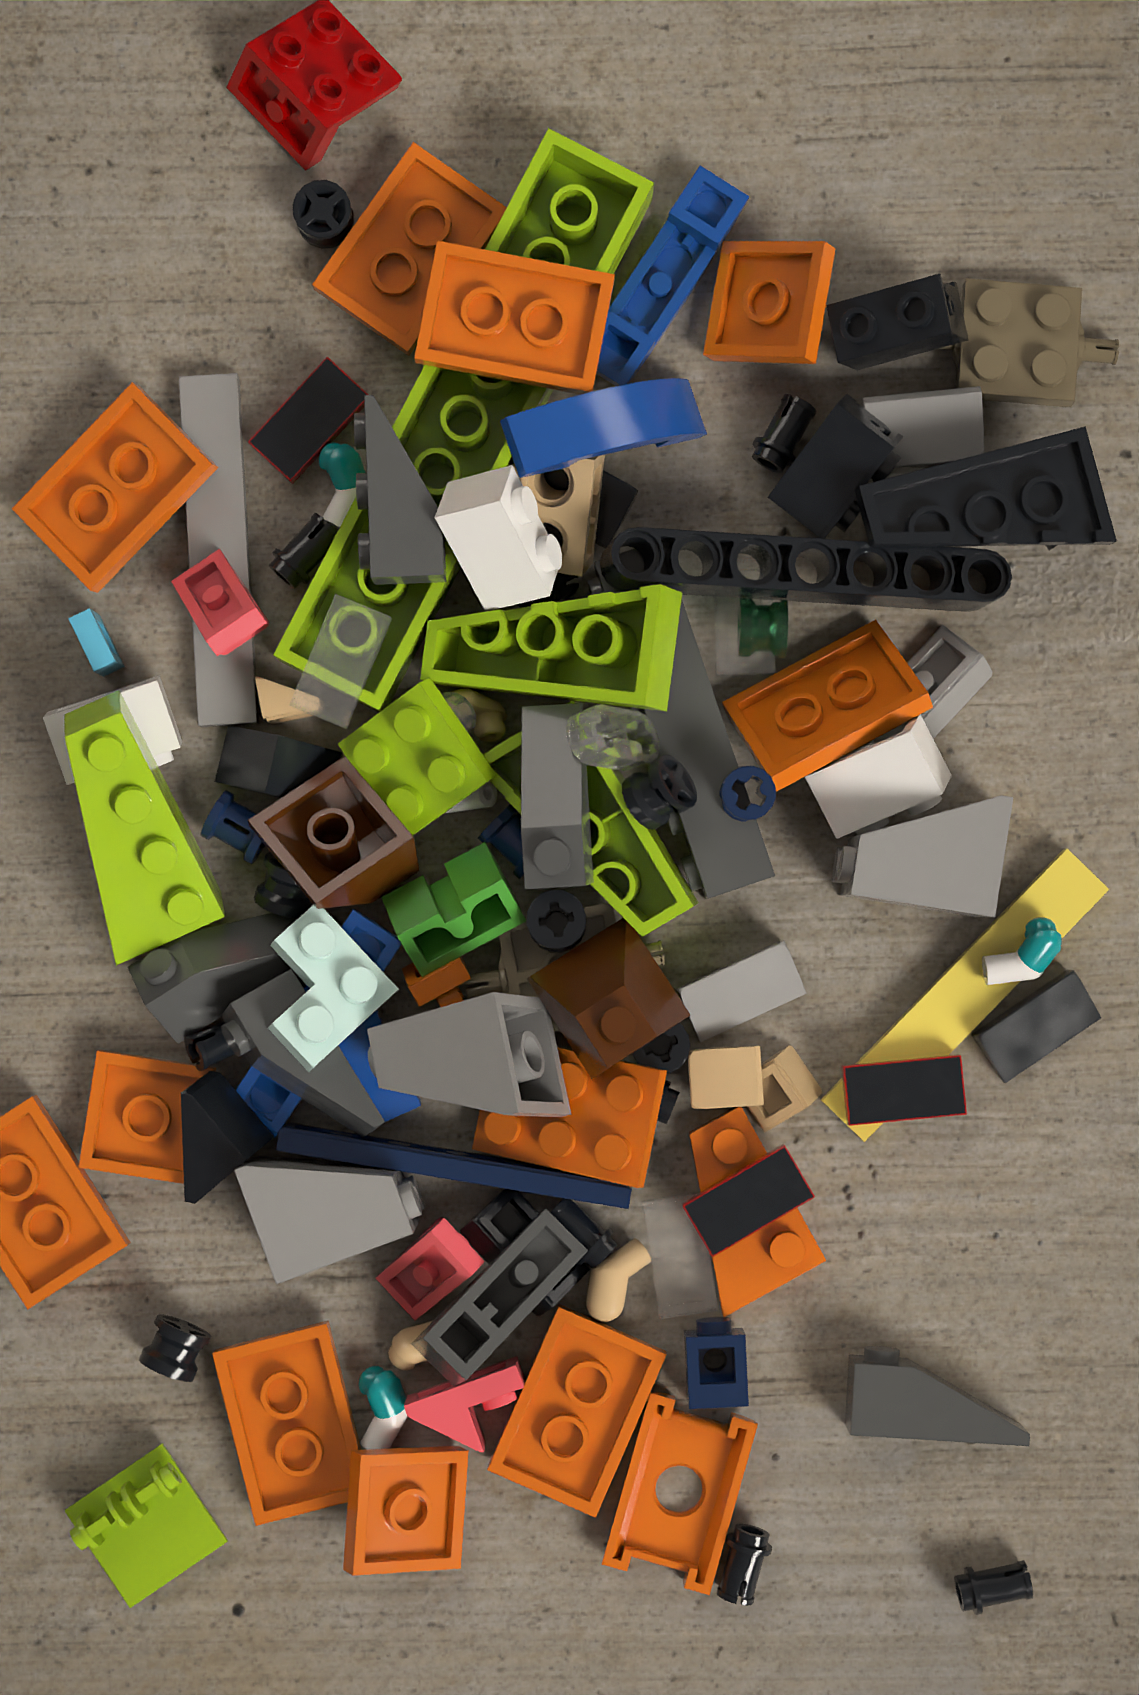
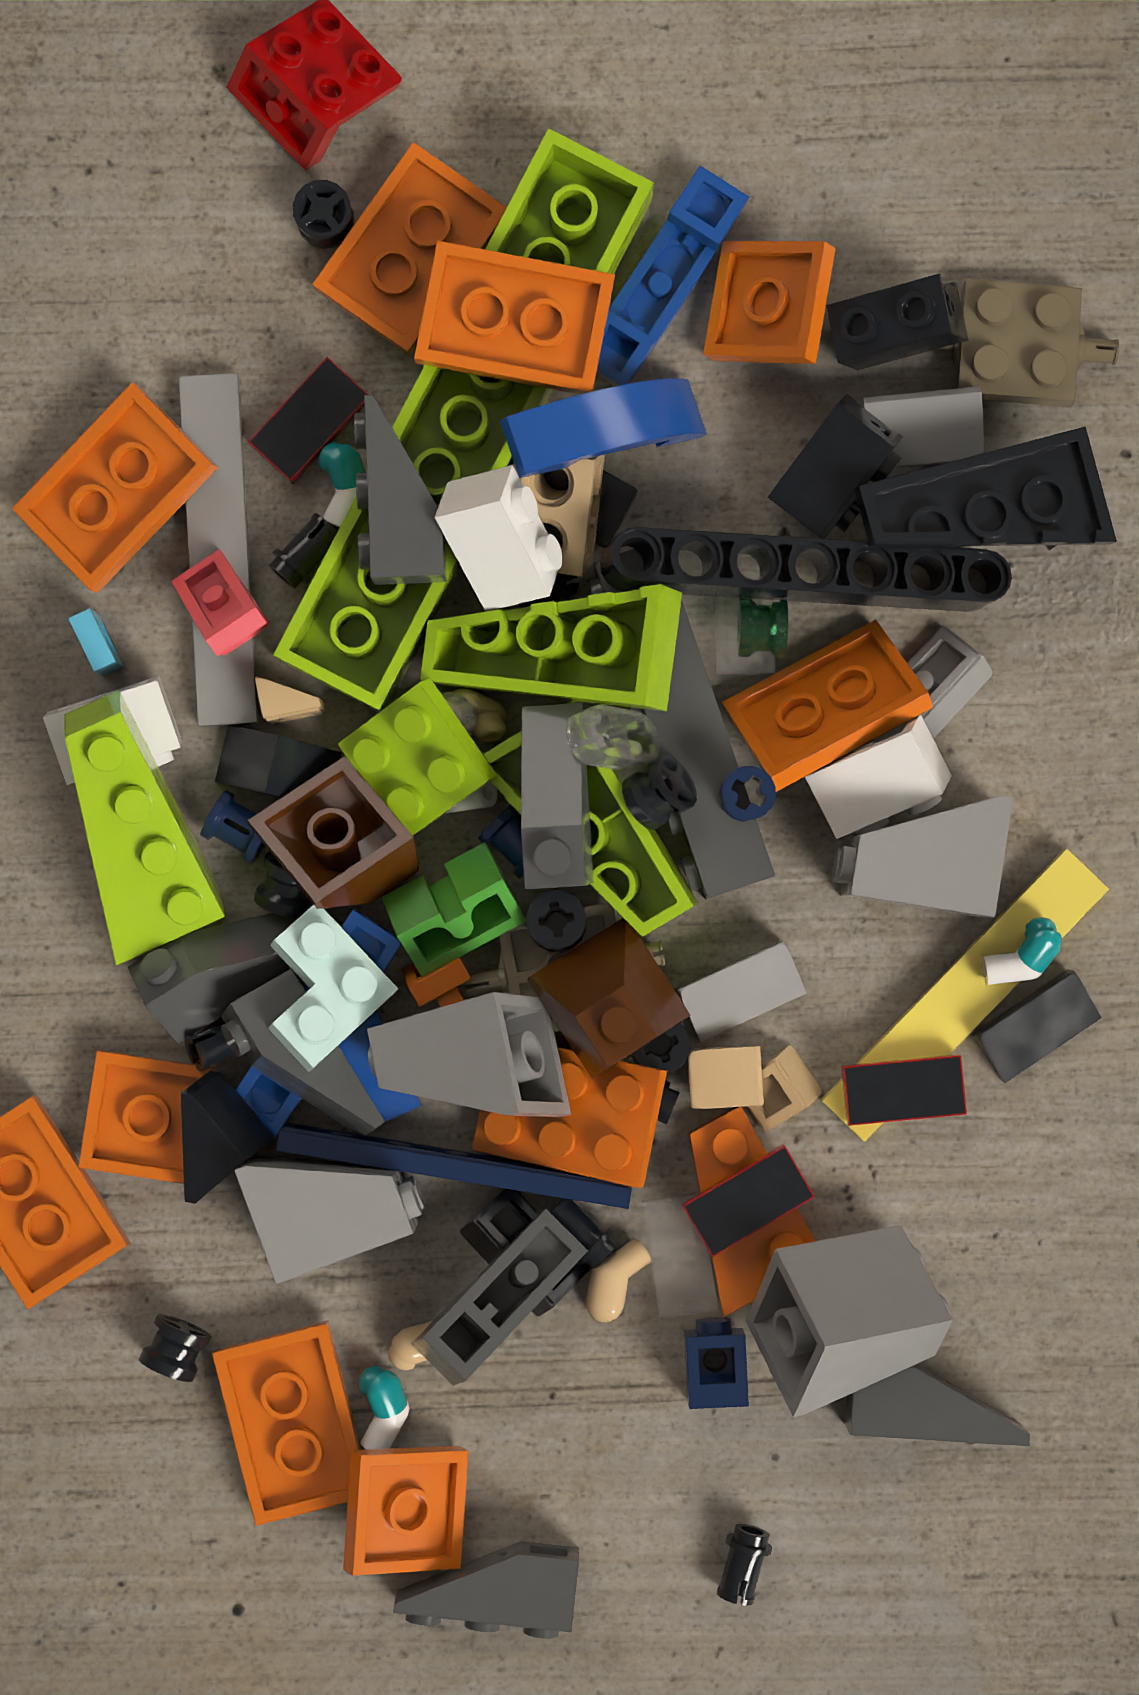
lime hinge [64,1443,228,1608] -> none
clear tile [289,594,392,729] -> none
coral slope [375,1217,485,1321] -> none
coral slope [404,1356,525,1452] -> none
orange plate [487,1304,667,1518] -> none
orange piece [602,1392,758,1595] -> none
black pin [752,394,817,473] -> none
black pin [954,1560,1033,1615] -> none
none -> dark grey slope [393,1541,579,1639]
none -> light grey slope [745,1225,953,1417]

